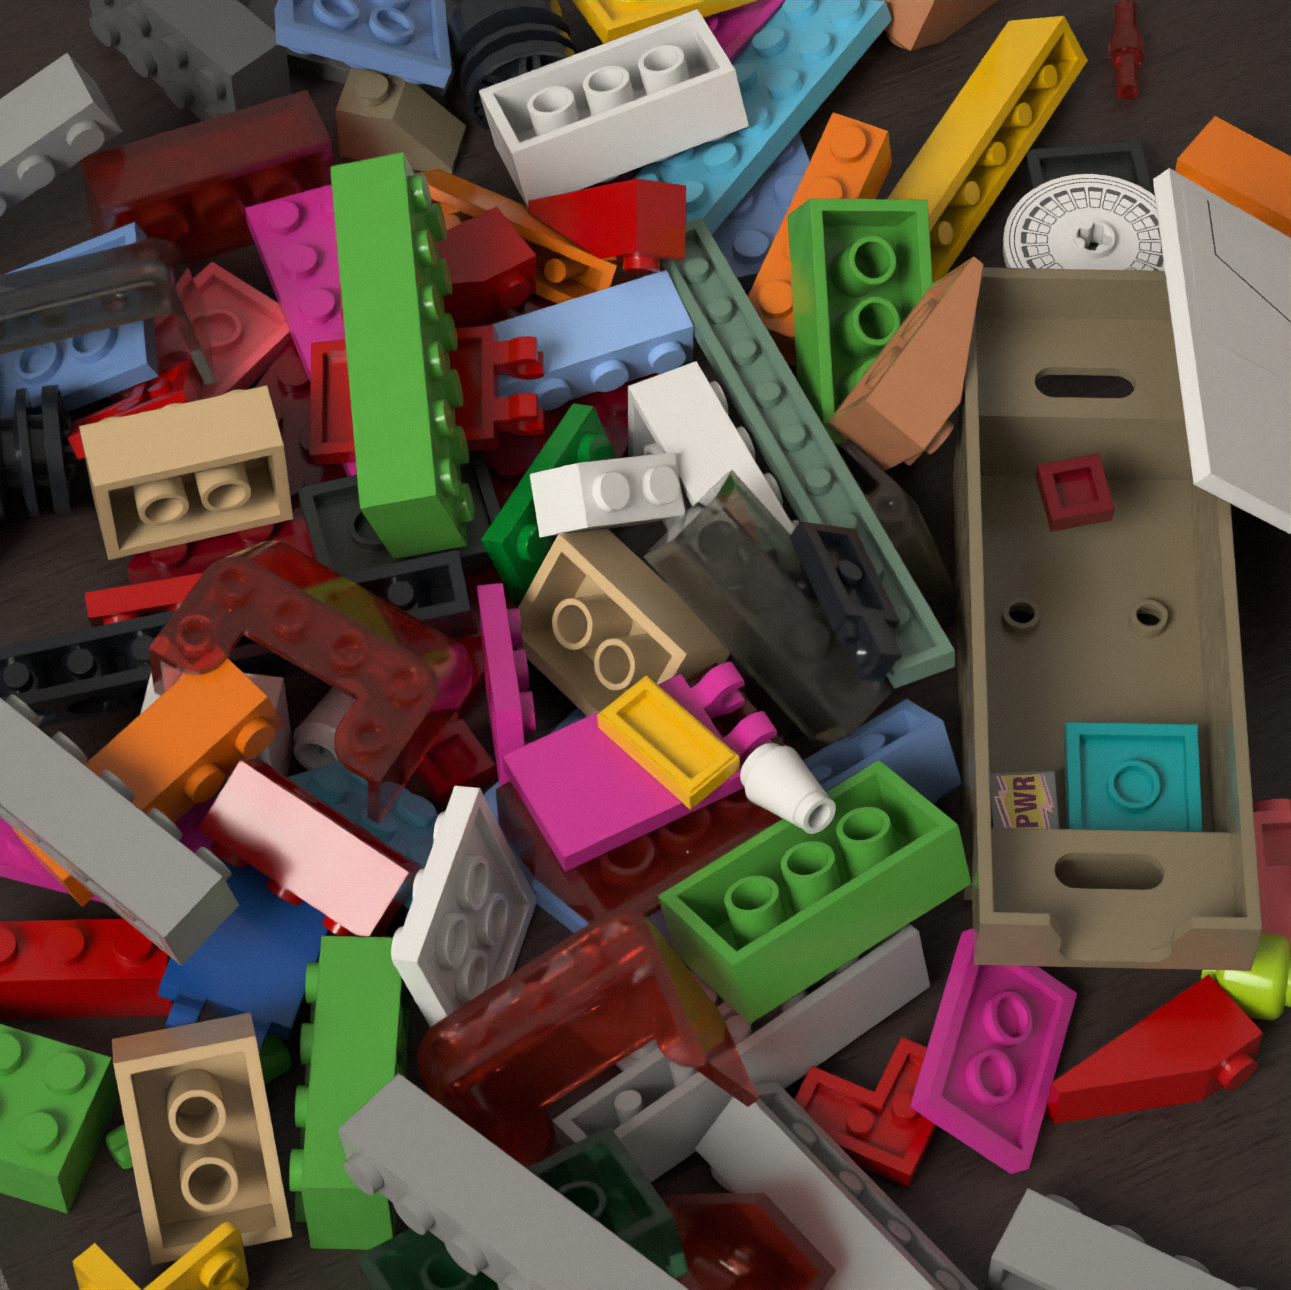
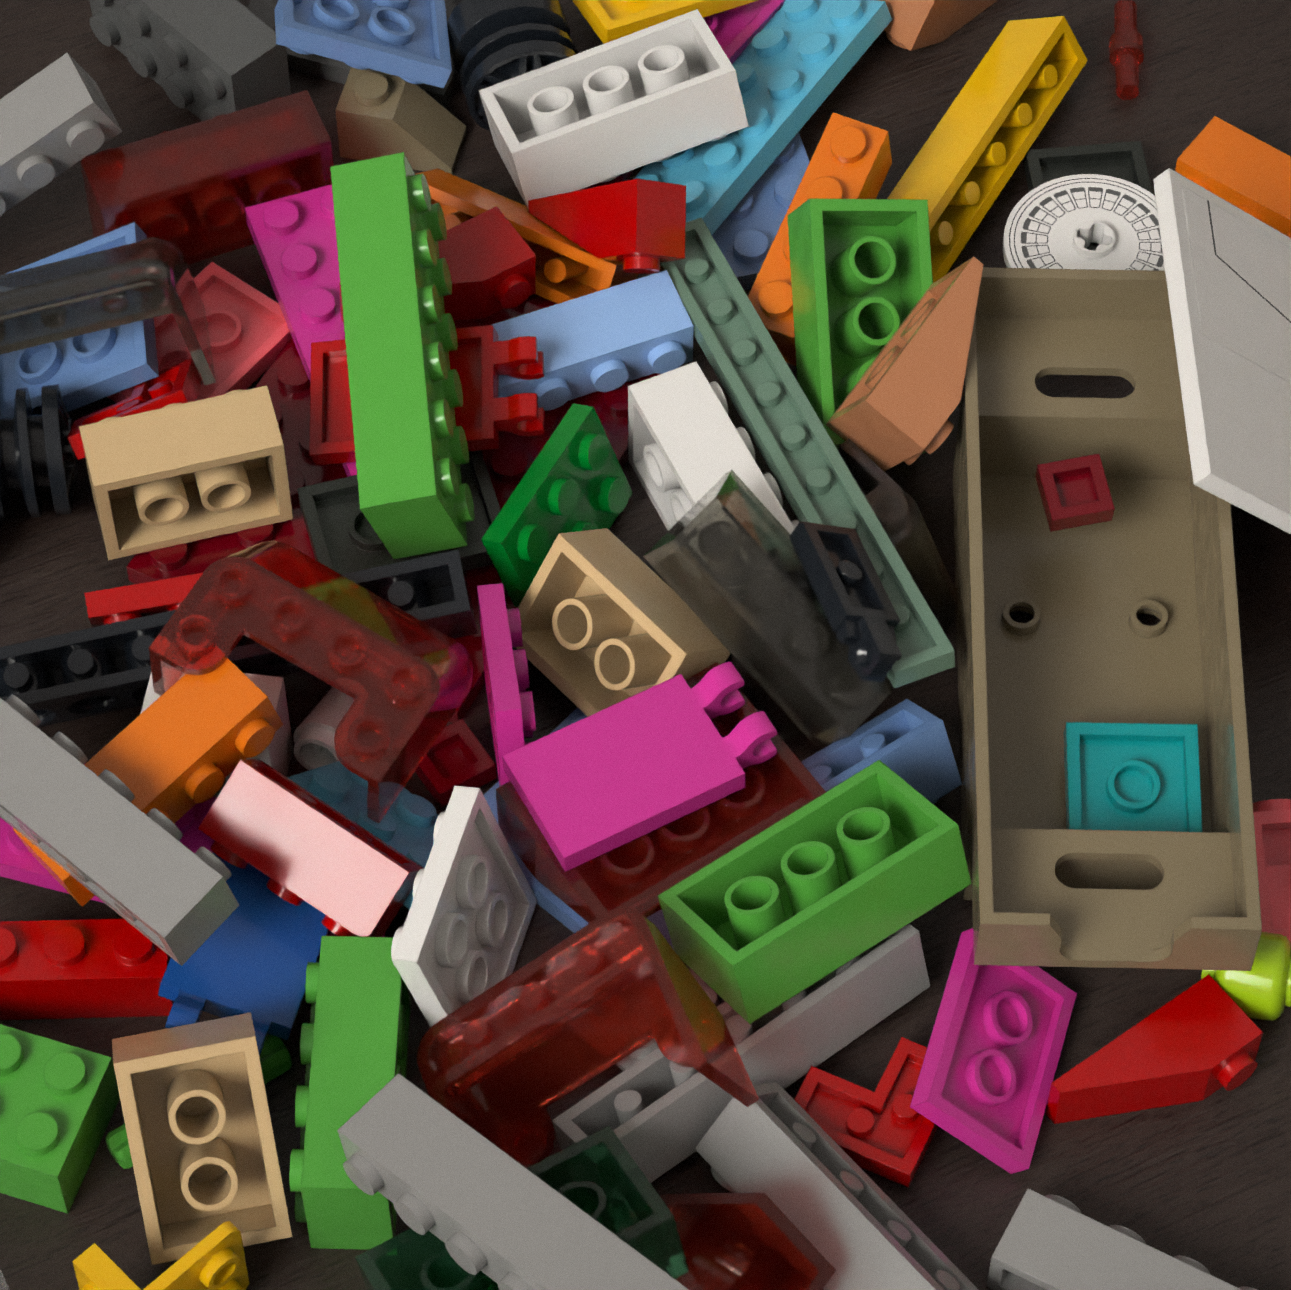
white brick [530,452,686,537] -> none
yellow tile [597,675,740,810] -> none
white cone [740,743,836,834] -> none
tile [990,771,1059,829] -> none

